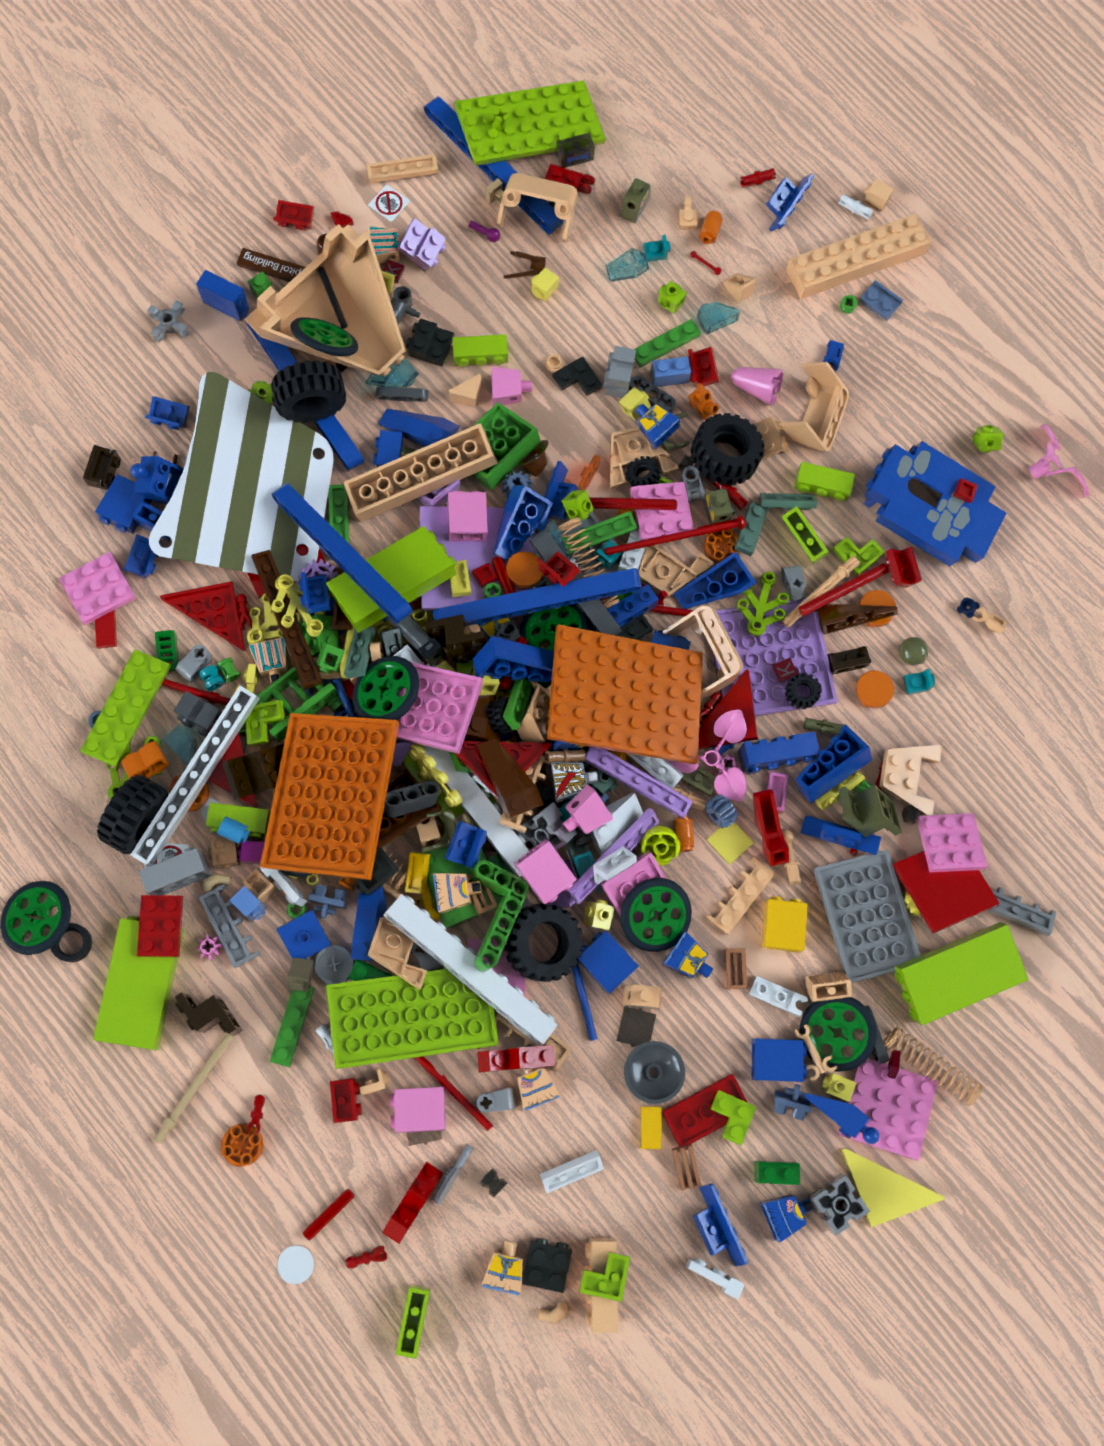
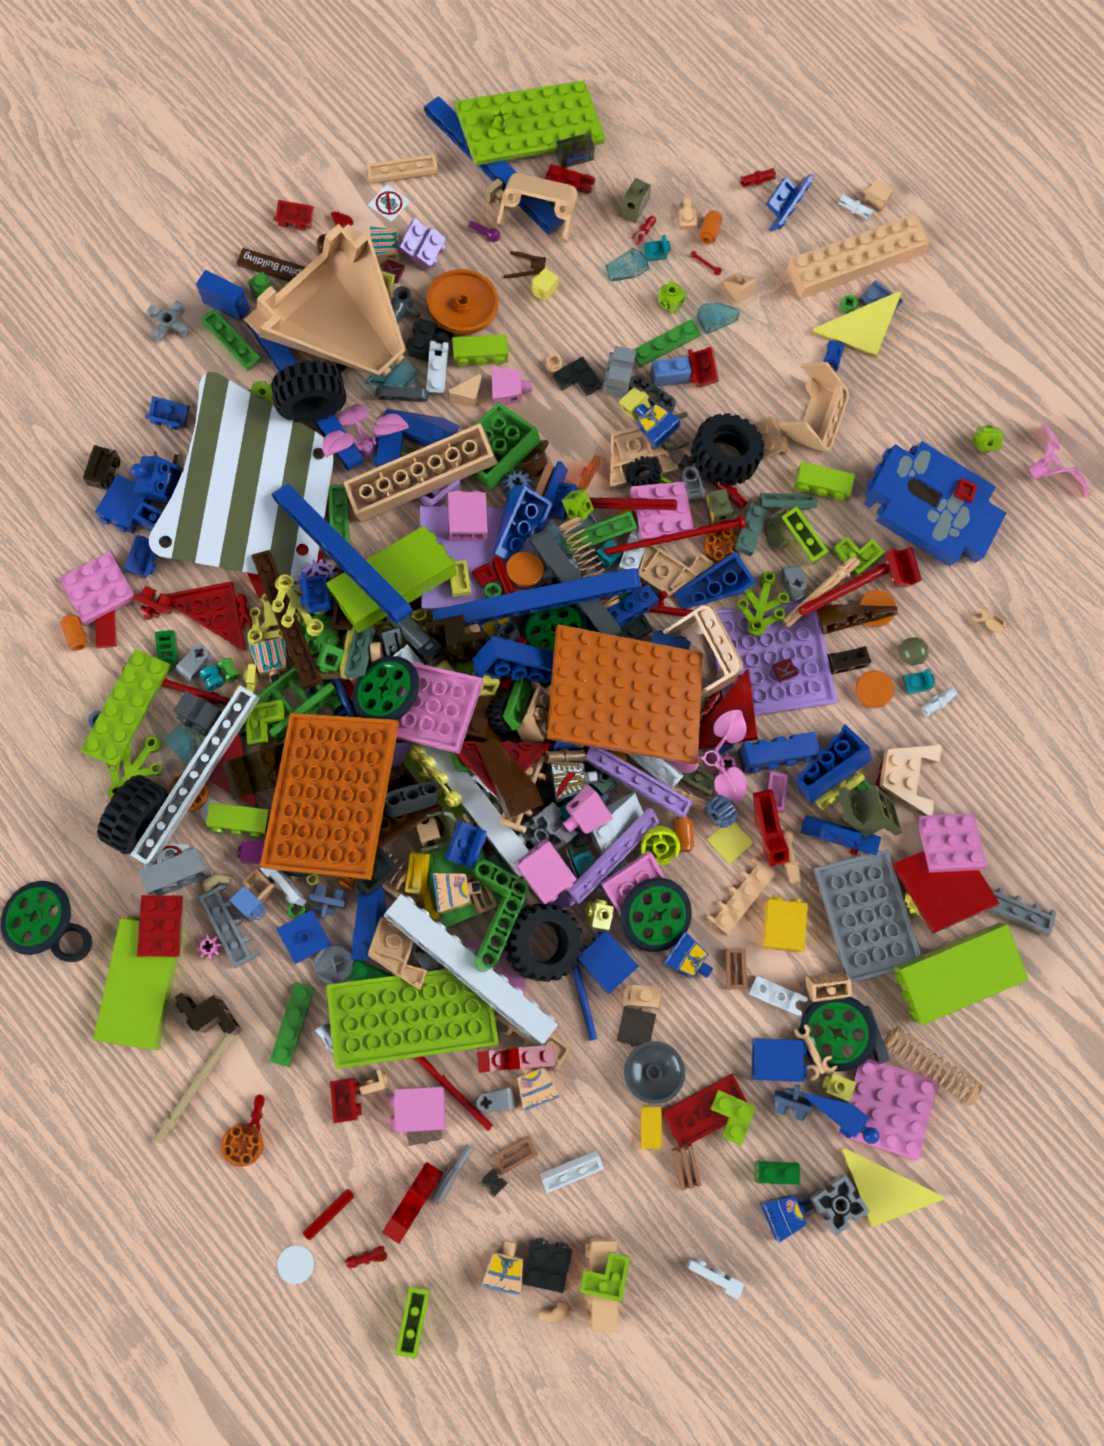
orange brick [121,741,169,779] -> none
medium nougat head [208,836,240,869] -> none
dark azure brick [217,816,250,844] -> none
dark tan brick [288,957,313,992] -> none
wedge [290,317,358,356] -> none
black bar [318,267,348,329] -> none
red bracket [536,551,580,587] -> none
white panel [593,847,637,884] -> none
orange hips [688,383,720,420] -> none
blue bracket [693,1183,748,1267] -> none
bright pink cone [731,367,783,405] -> none
black tyre [785,673,822,709] -> none
olive pin [803,717,844,735] -> none
dark red tile [887,1050,901,1079] -> none
clear smoke plate [902,805,919,824] -> none
dark blue plate [957,597,980,618] -> none
none -> orange head [60,614,88,651]
none -> red hips [134,586,173,620]
none -> bright green plate [200,309,261,372]
none -> bright pink plant [322,404,409,458]
none -> white plate [426,341,448,394]
none -> orange dish [427,269,499,334]
none -> nougat tile [493,1136,538,1175]
none -> nougat tile [535,464,553,496]
none -> red piece [631,215,656,245]
none -> olive helmet [764,506,790,551]
none -> light yellow tile [812,291,902,357]
none -> white pin [921,687,958,717]

